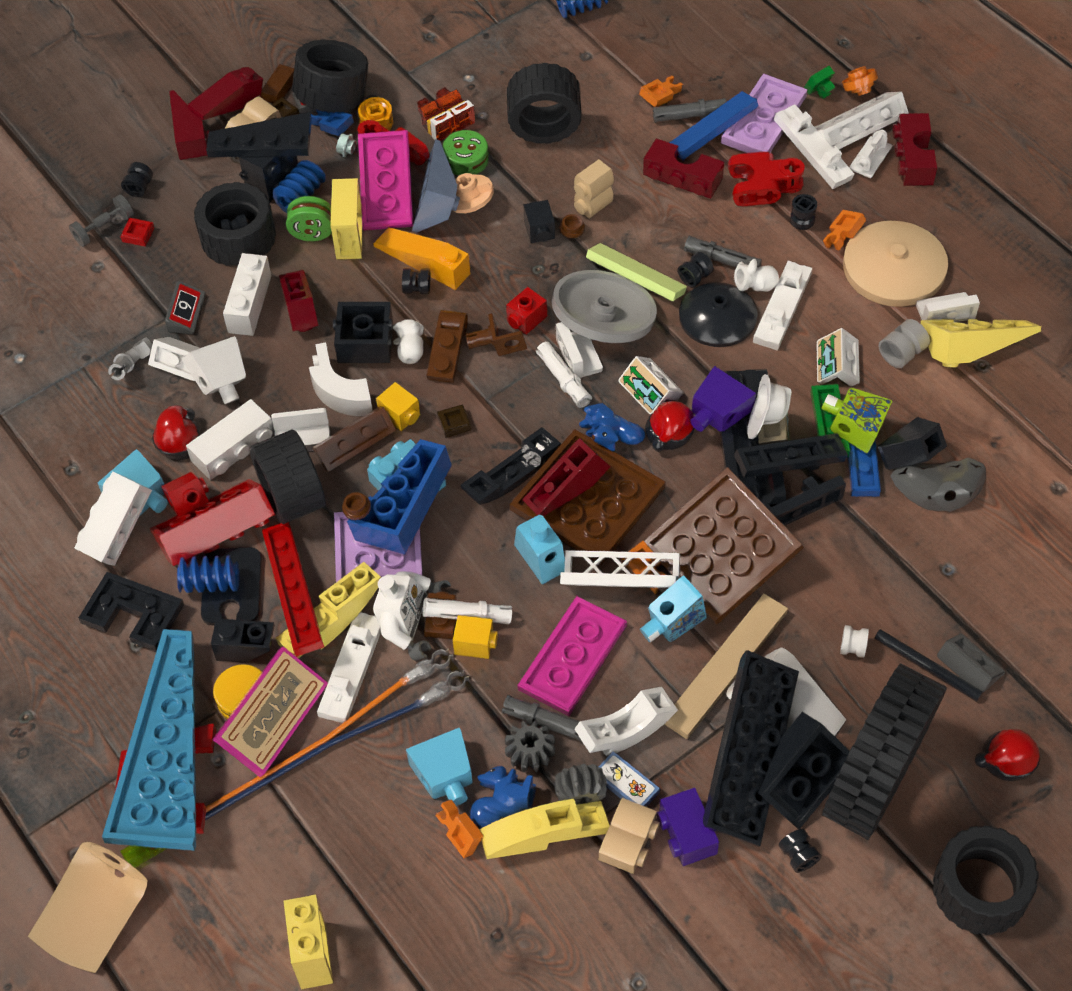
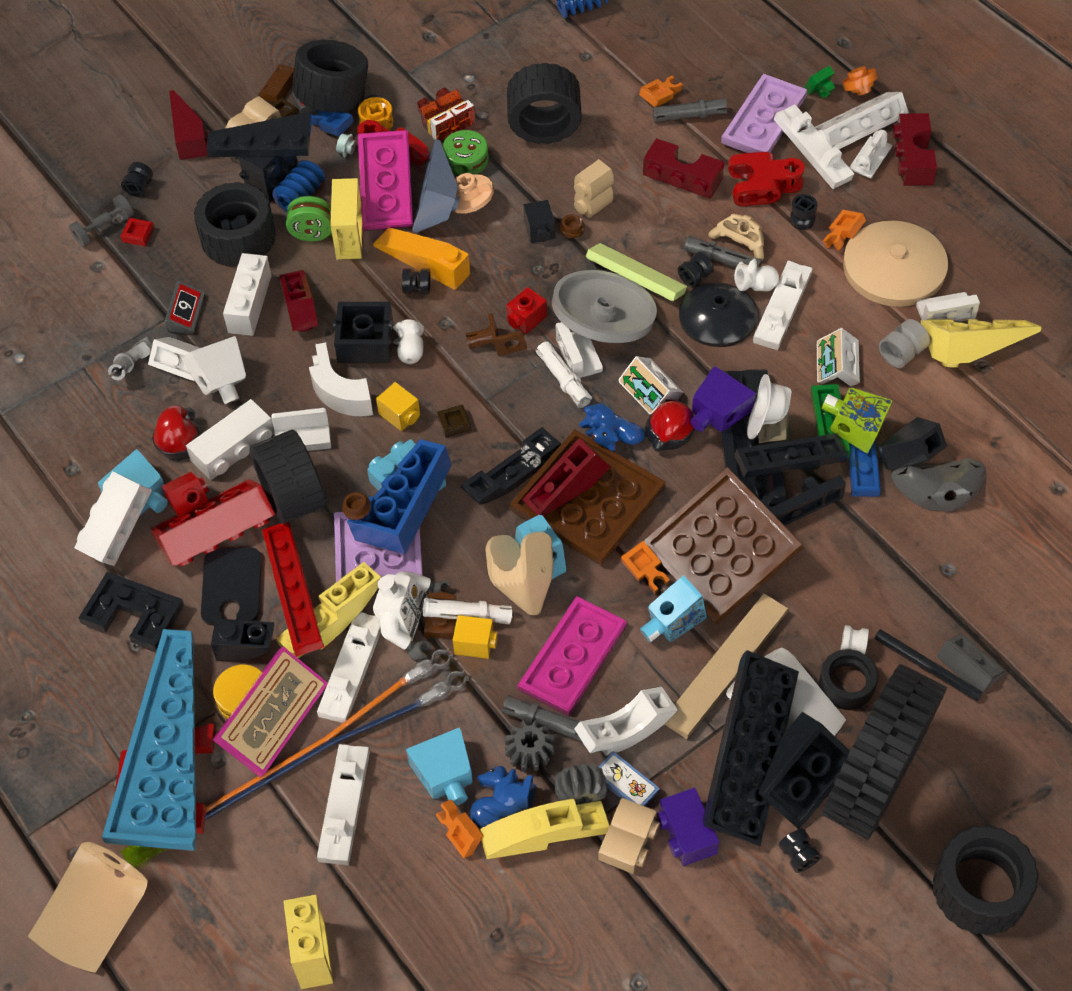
blue piece [177,555,239,593] -> none
dark red slope [188,67,263,120] -> none
reddish brown plate [312,406,396,472] -> none
reddish brown plate [427,310,468,383] -> none
white fence [560,550,680,588] -> none
blue tile [669,91,759,160] -> none
red piece [975,729,1040,781] -> none
none -> white hinge [317,744,370,865]
none -> tan animal [486,532,554,615]
none -> tan piece [708,213,764,260]
none -> black tyre [819,649,878,709]

